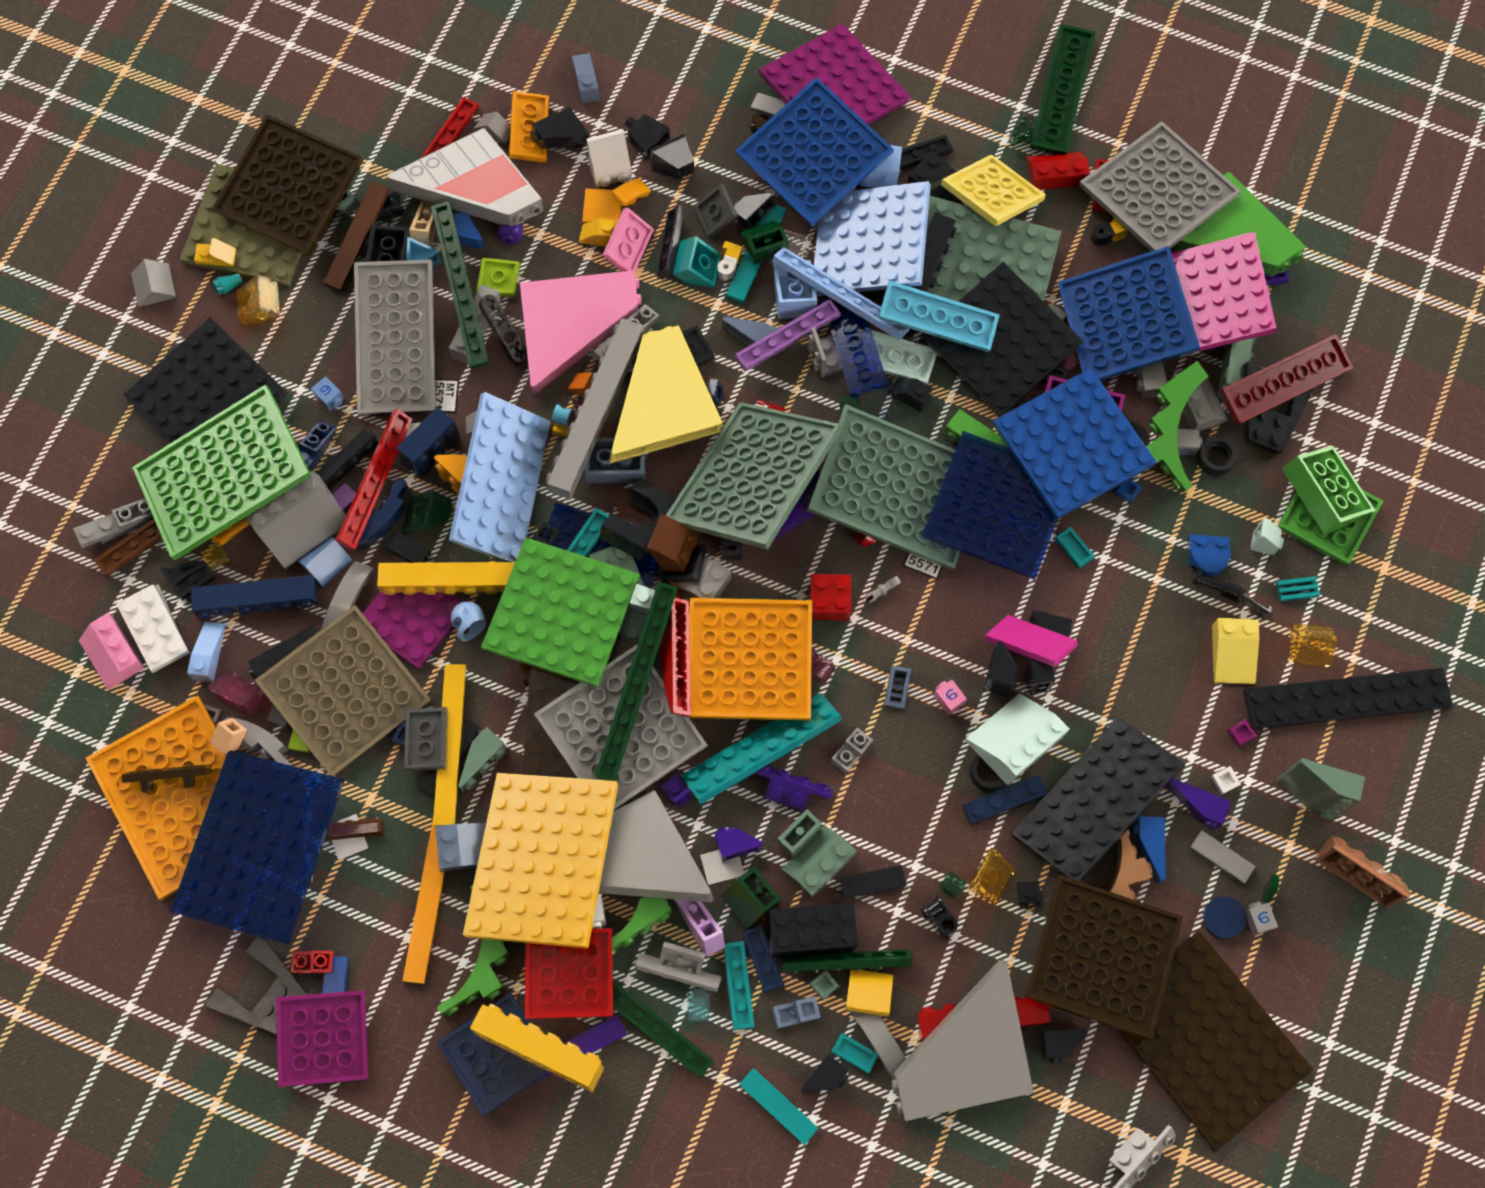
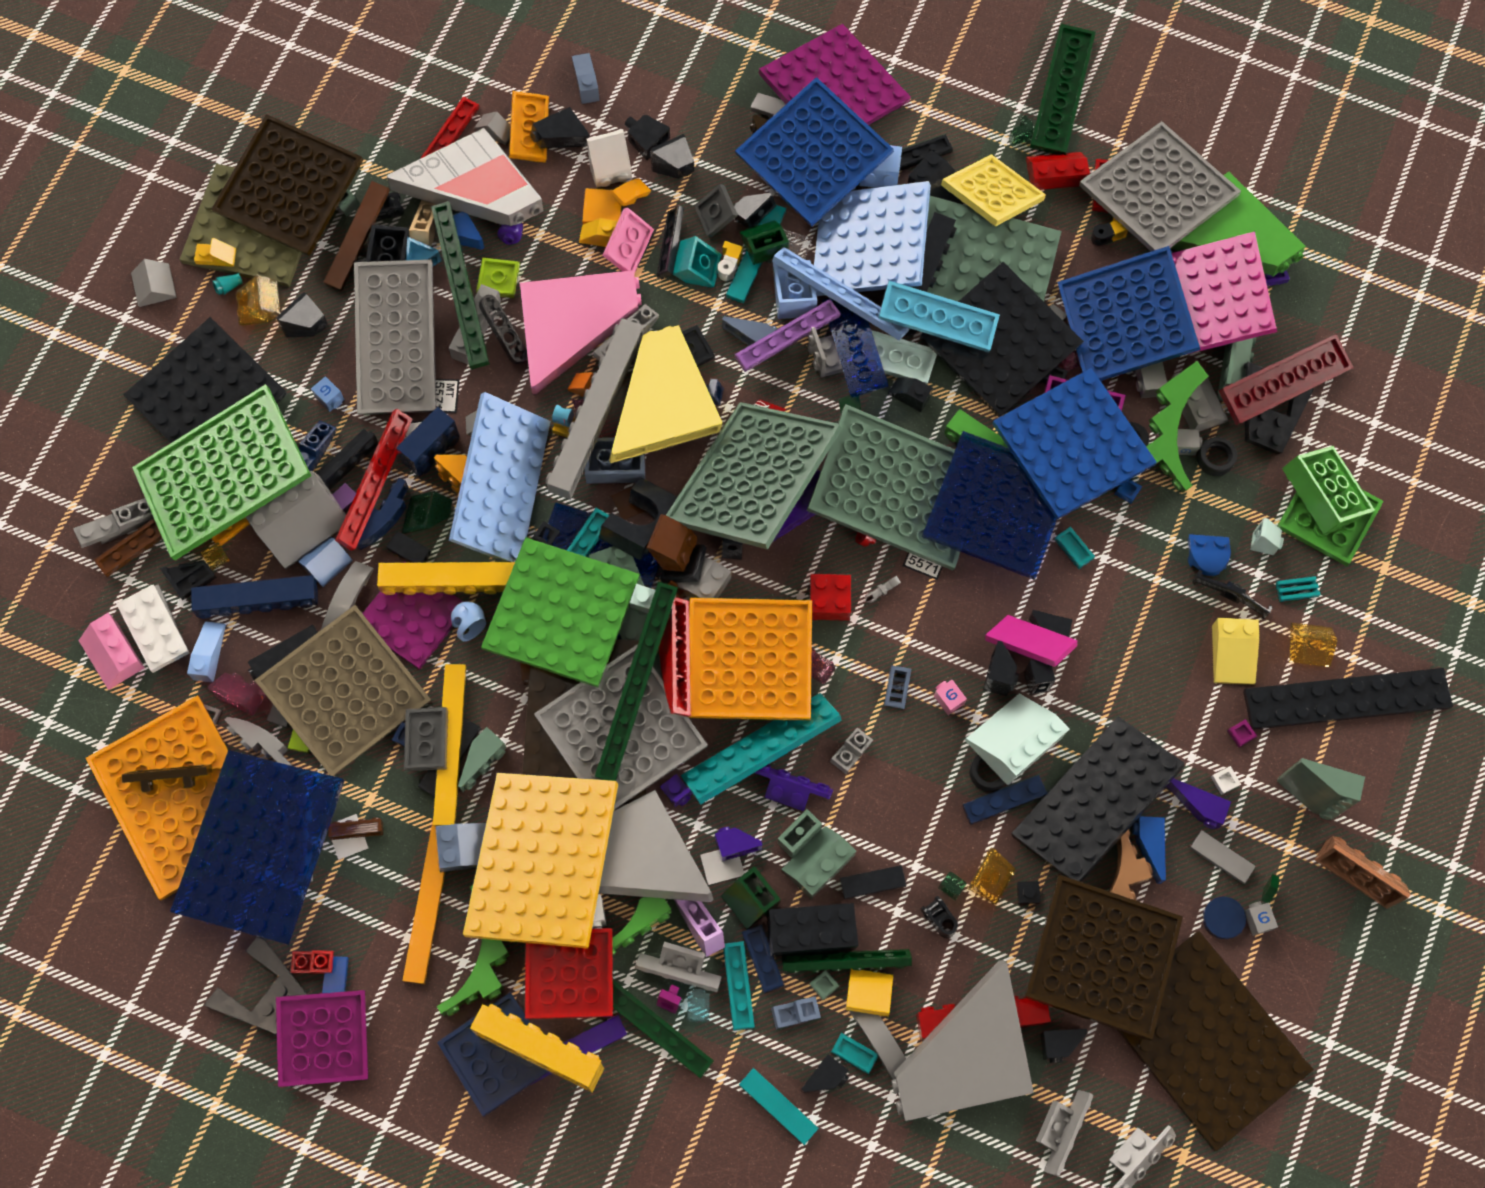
light nougat brick [210,718,247,755] -> none
none -> slope [276,292,328,338]
none -> magenta tile [656,985,682,1014]
none -> light grey bracket [1036,1090,1093,1177]

